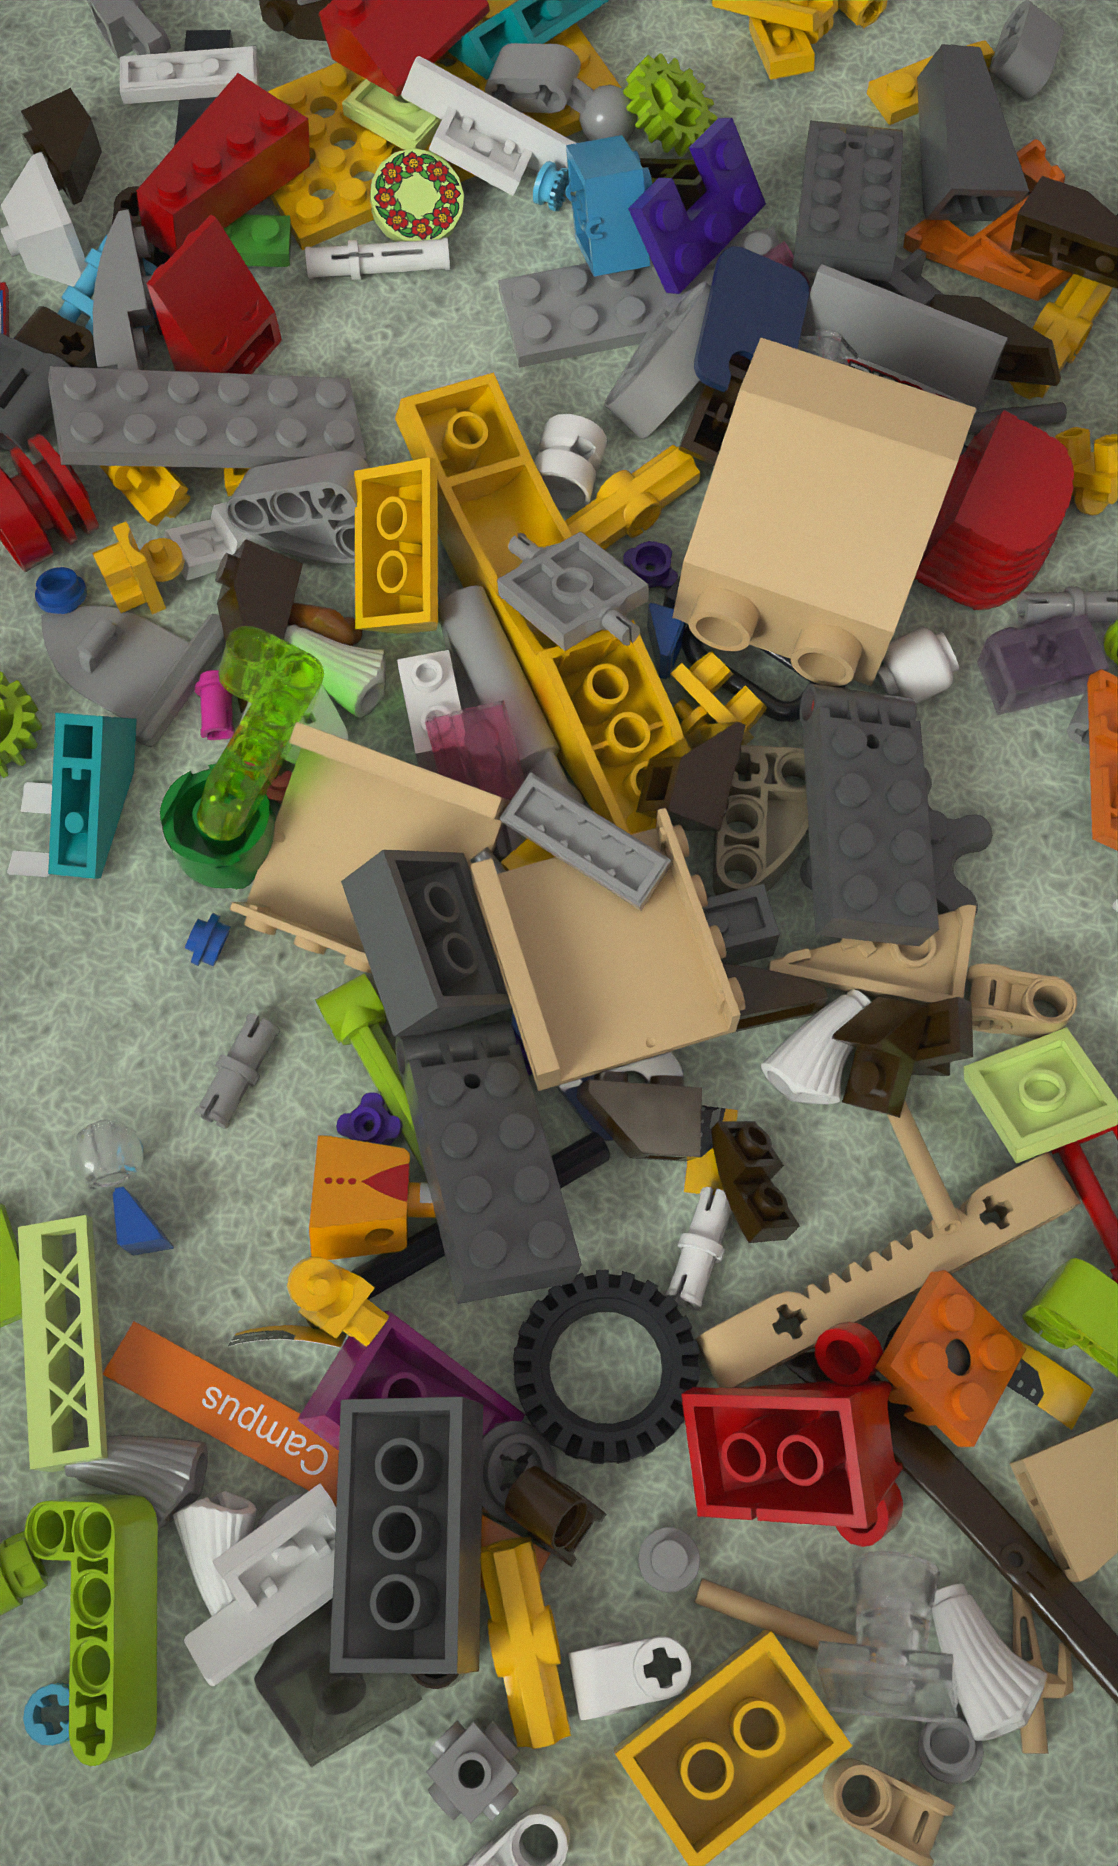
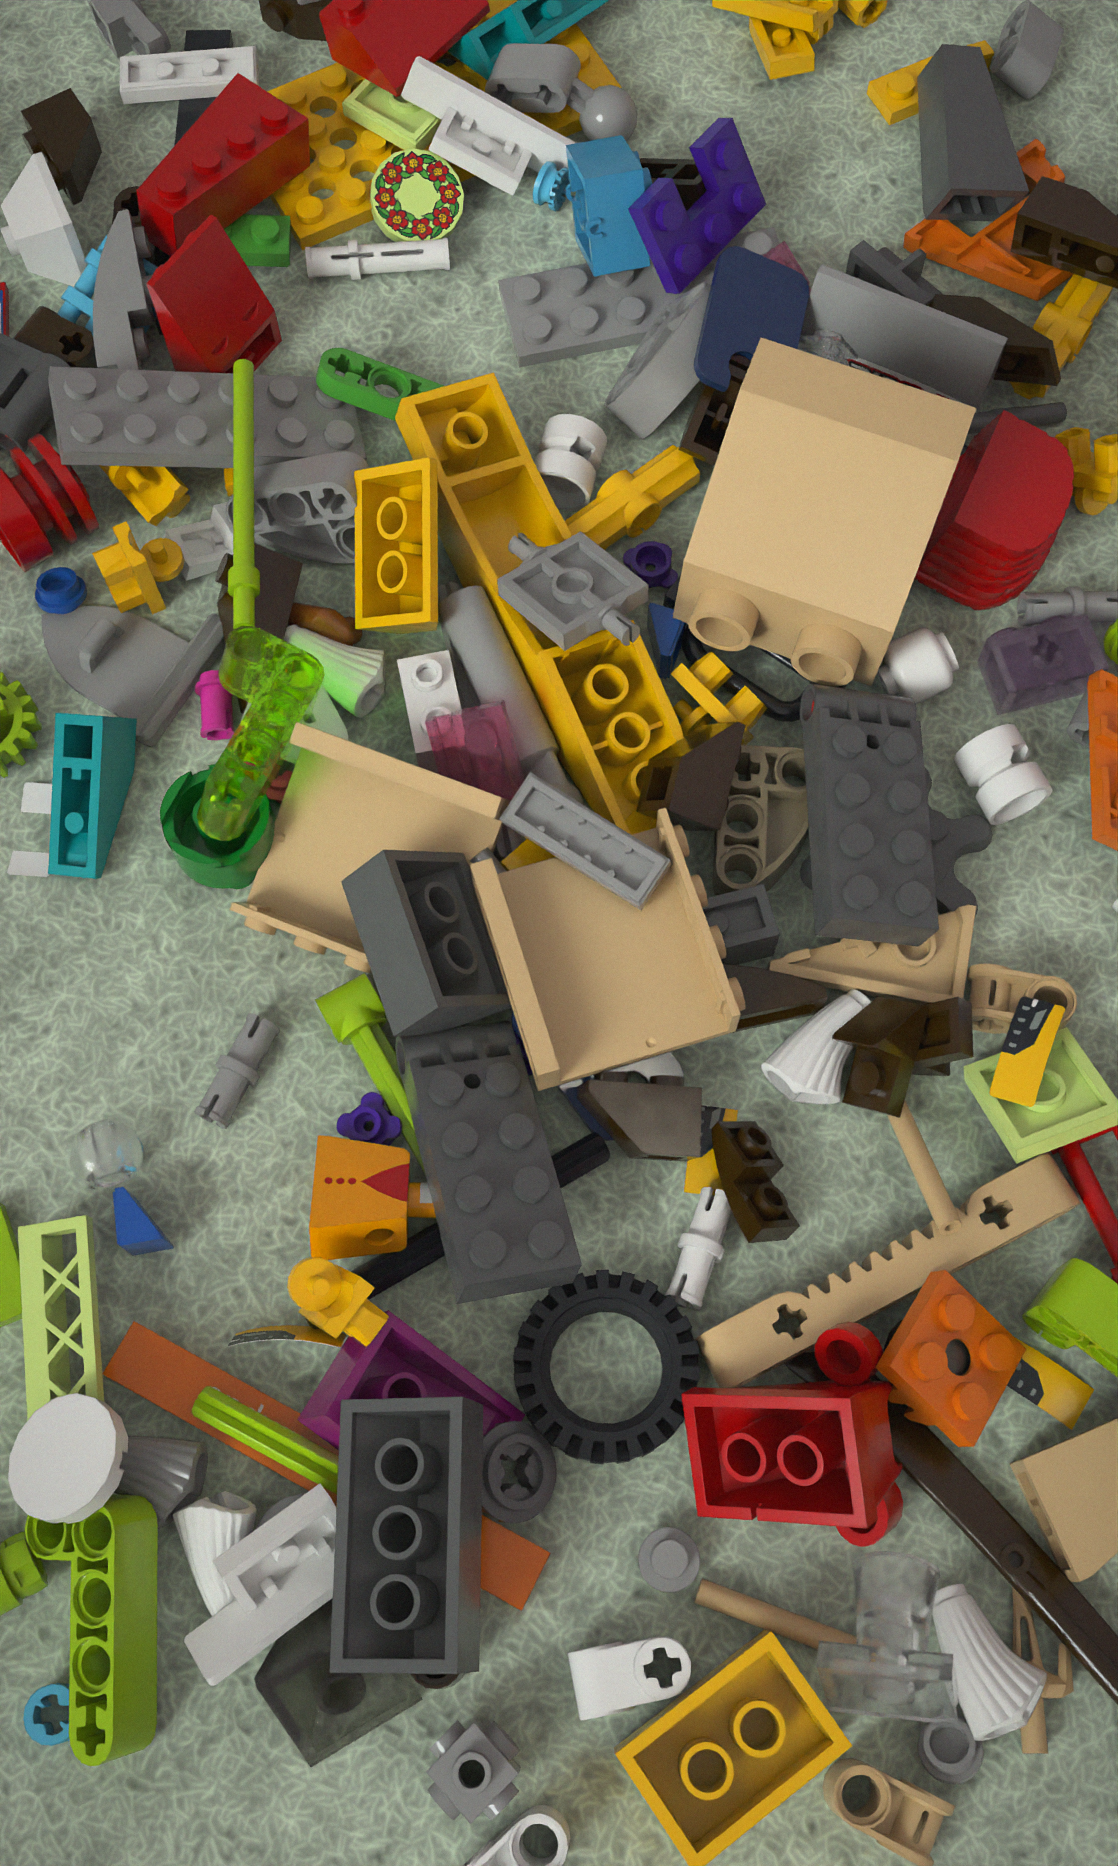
blue plate [185,913,231,967] -> none
yellow piece [481,1537,571,1749] -> none
dark brown piece [505,1466,607,1567] -> none
lime gear [623,53,717,157] -> none
dark grey hinge [792,120,903,281] -> none
none -> white tile [8,1393,128,1524]
none -> lime axle [191,1386,339,1494]
none -> lime bar [228,359,260,634]
none -> bright green beam [316,348,444,421]
none -> white wheel [954,724,1053,825]
none -> yellow sticker [989,997,1065,1107]

